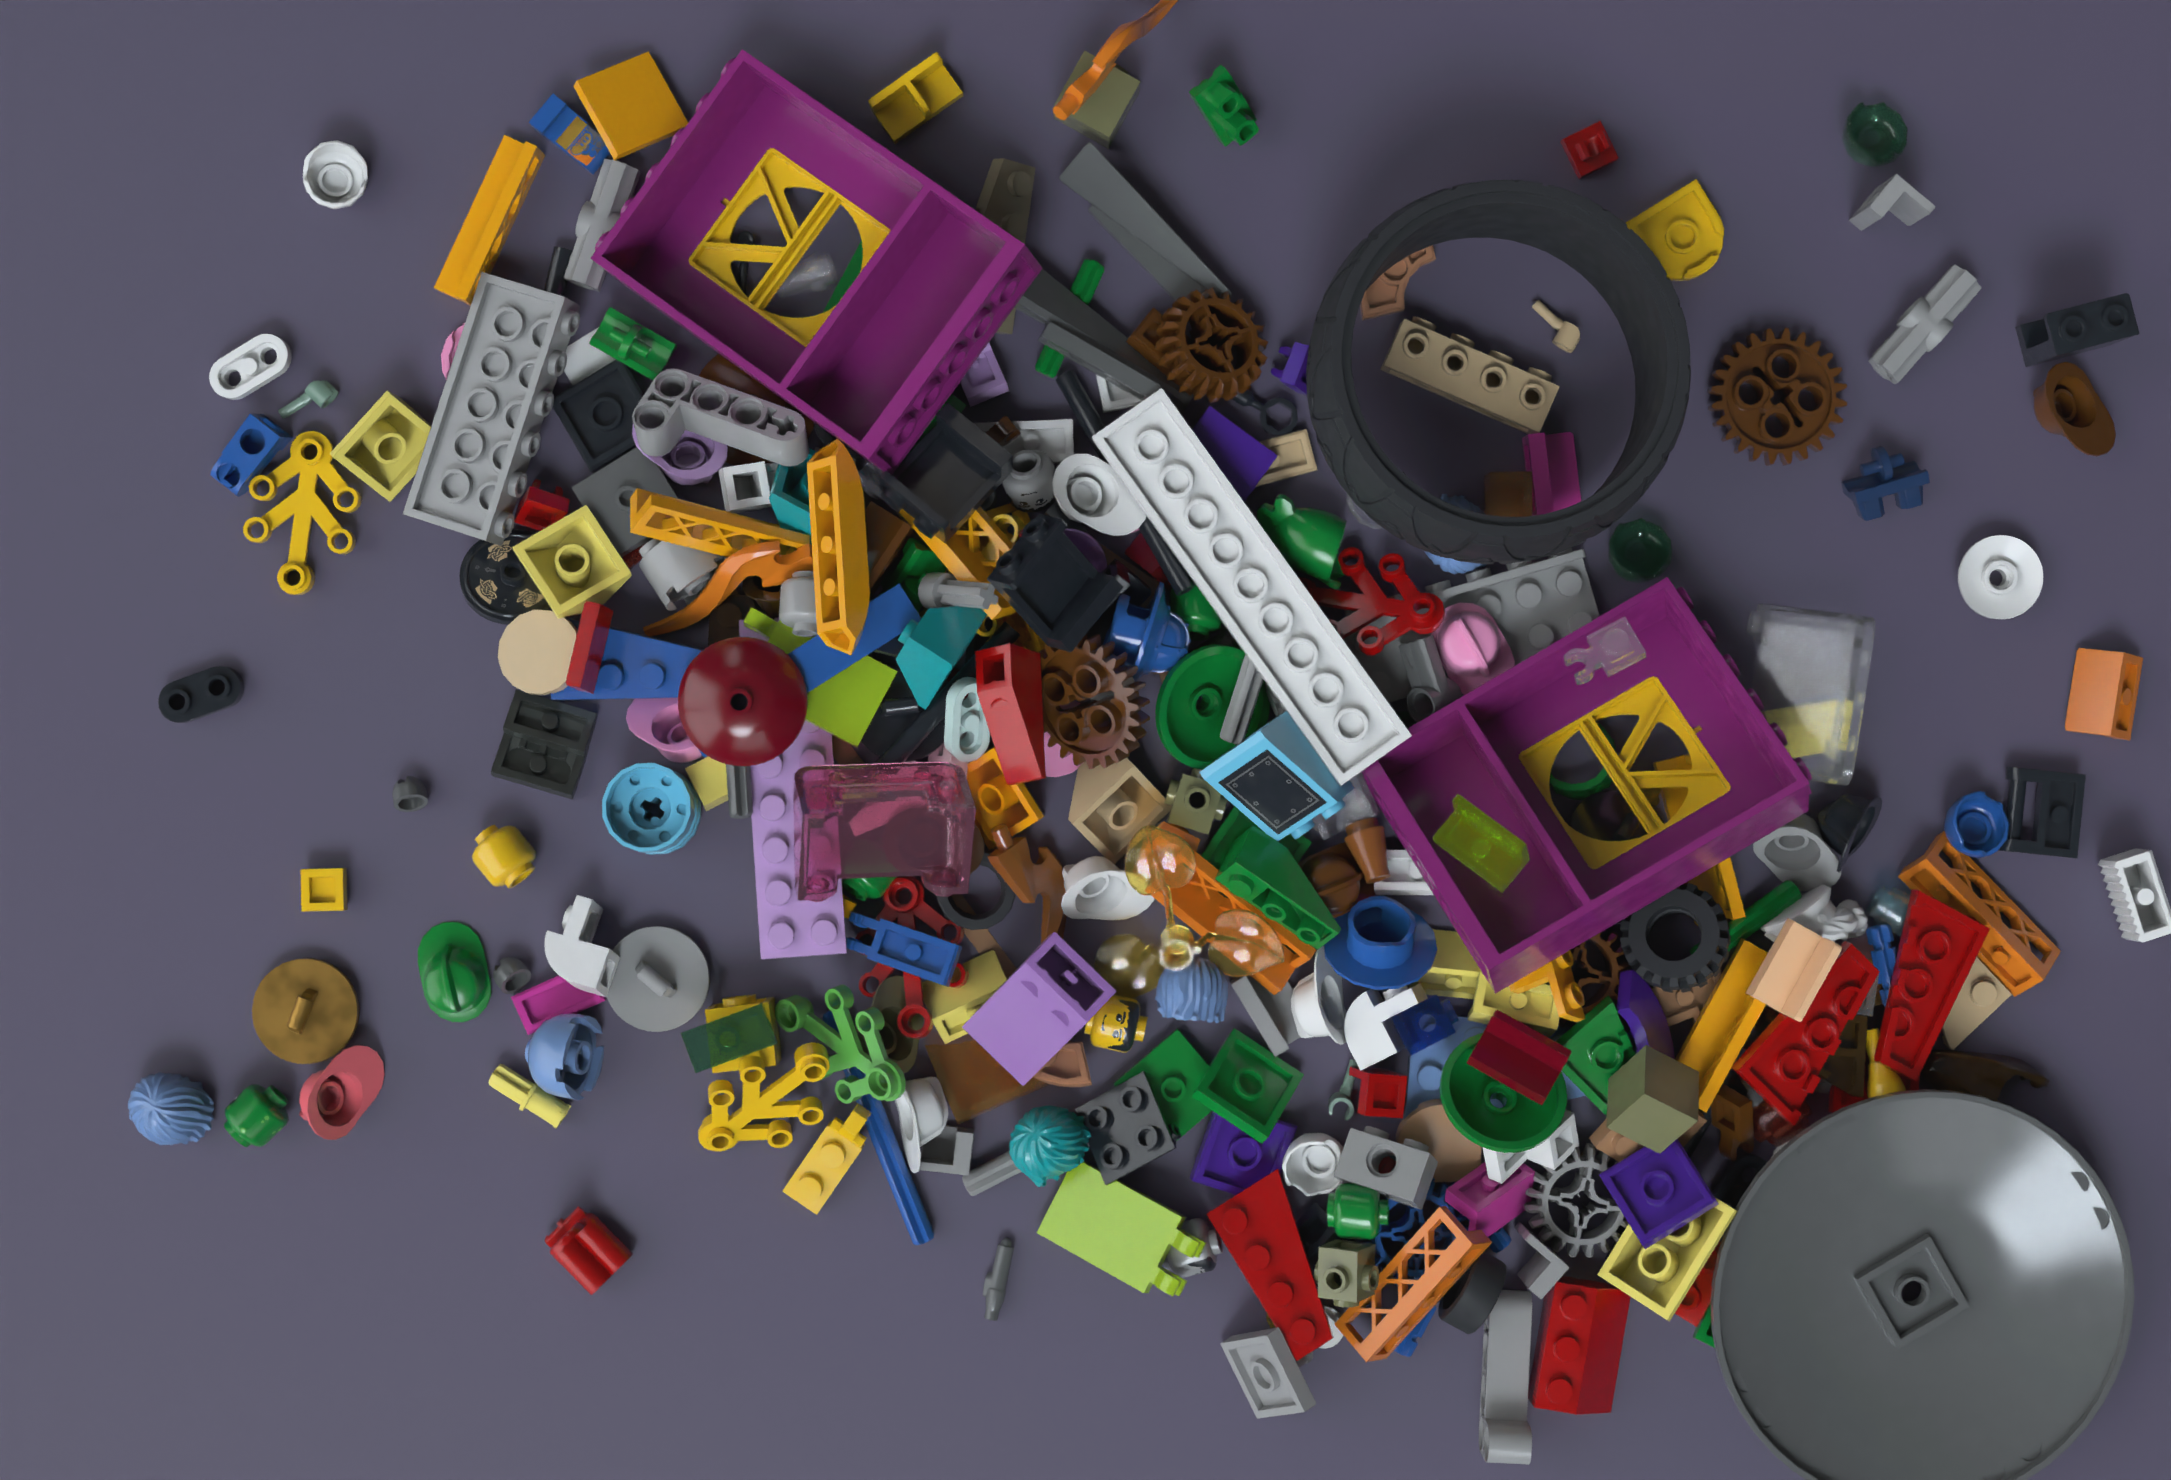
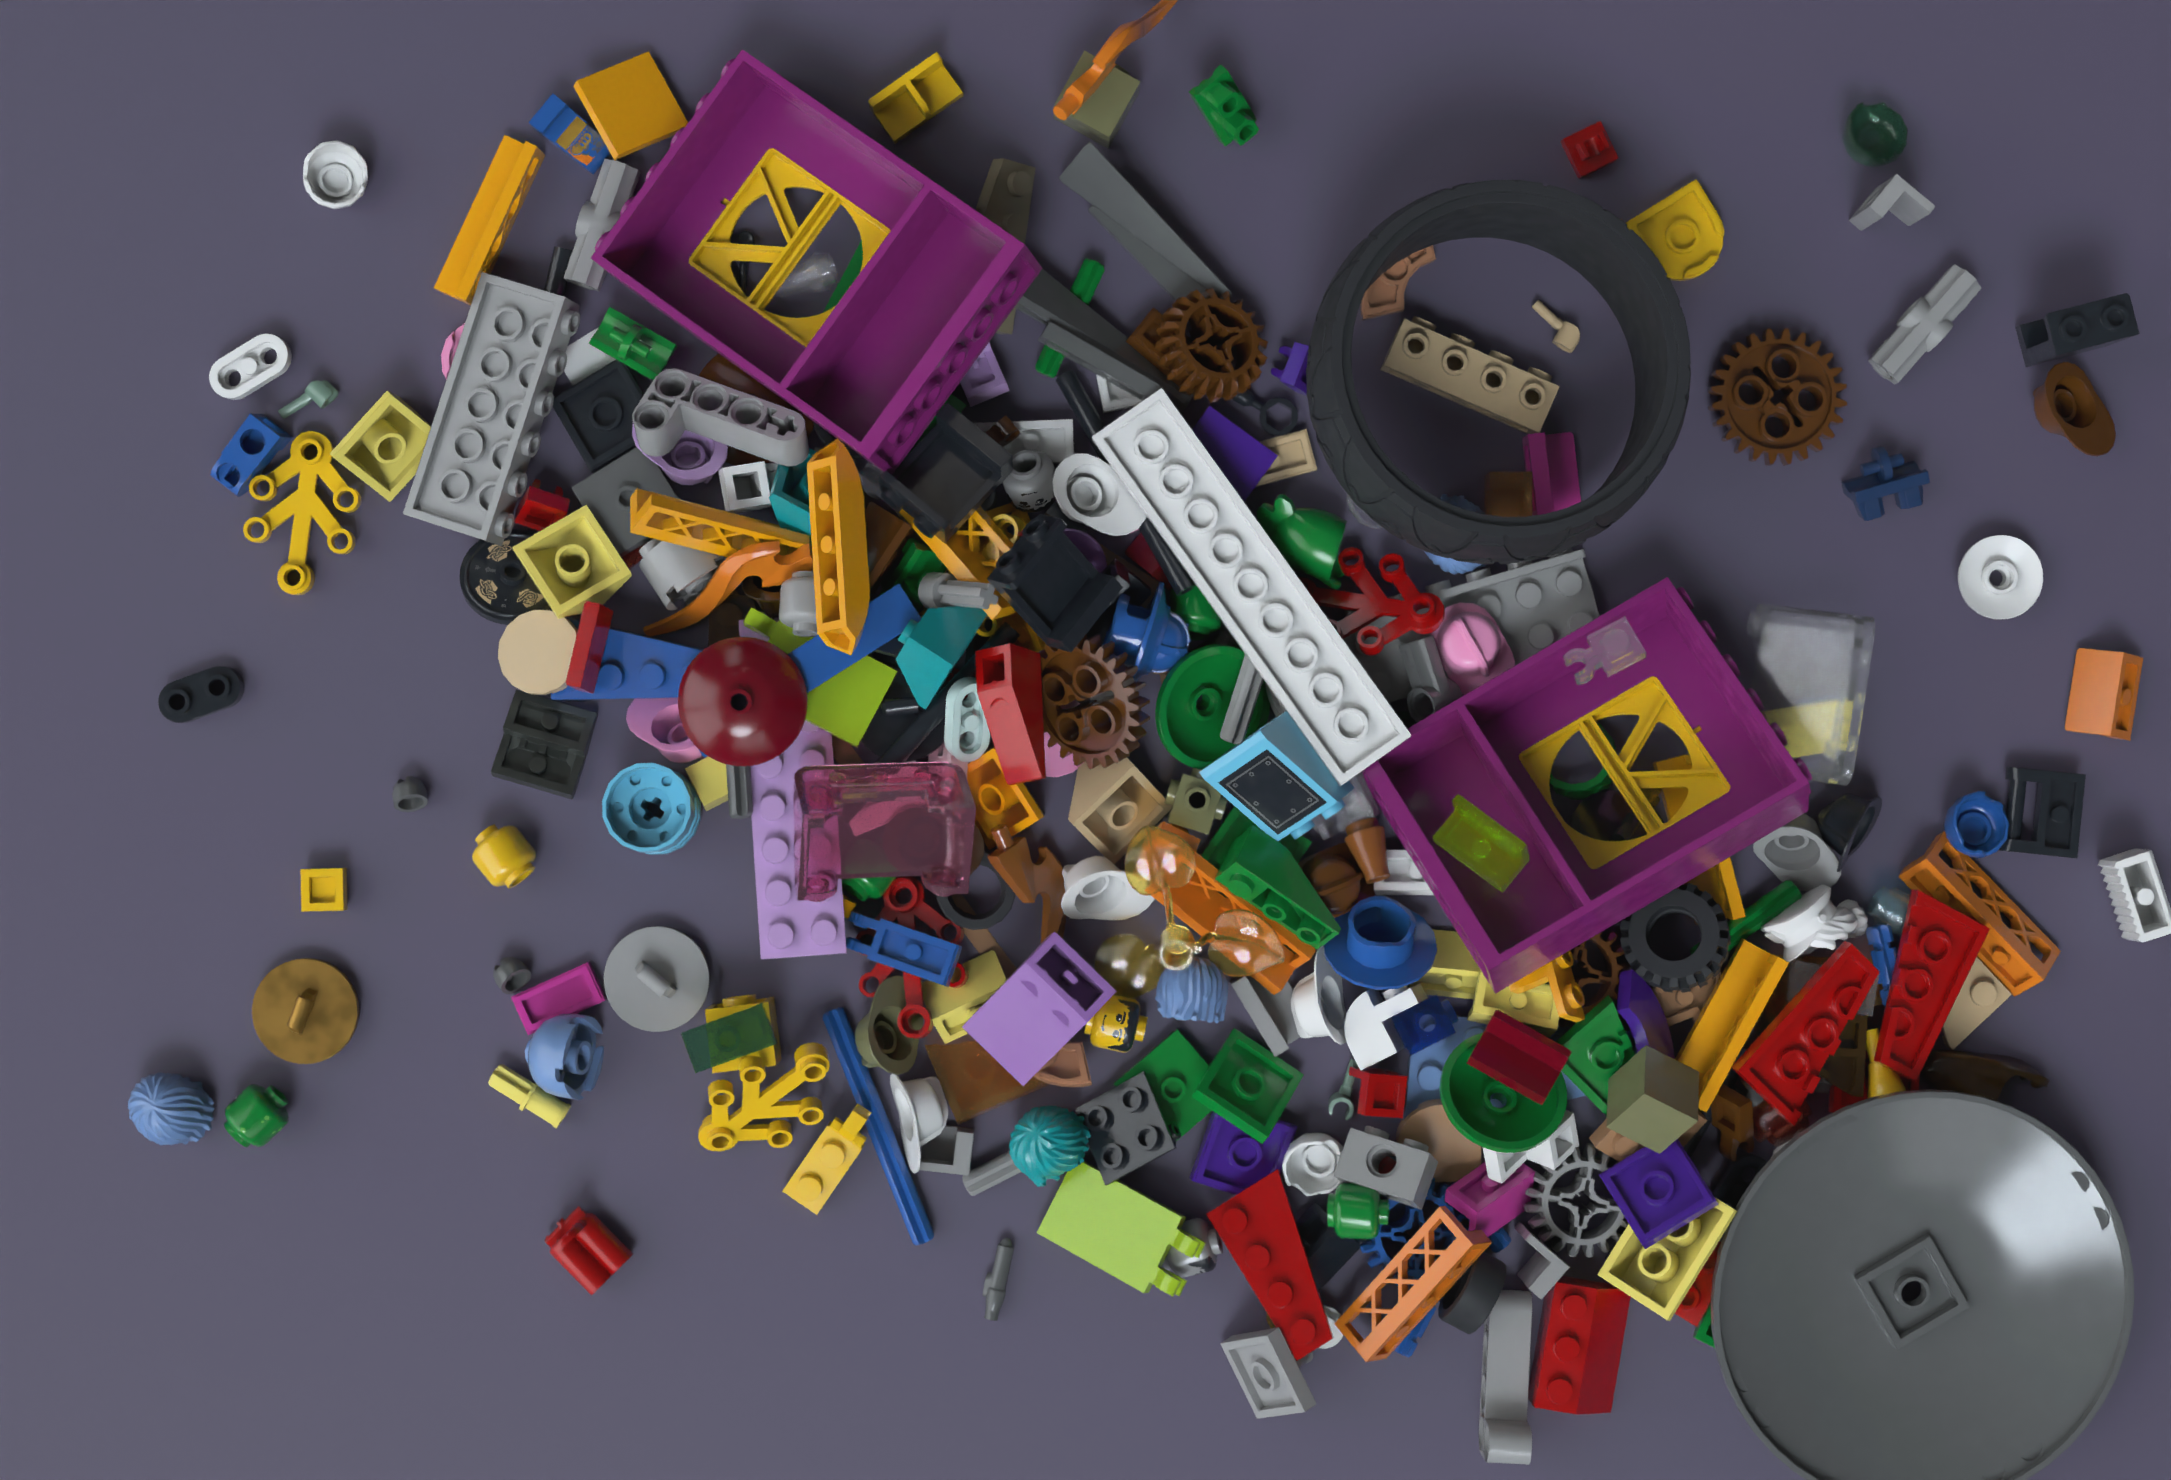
coral piece [299,1045,385,1140] -> none
green piece [418,922,491,1022] -> none
white brick [544,895,620,997] -> none
bright green plant [775,985,906,1104] -> none
olive brick [1314,1239,1379,1308] -> none
hair [1607,518,1673,583] -> none
light nougat panel [1746,918,1842,1022] -> none

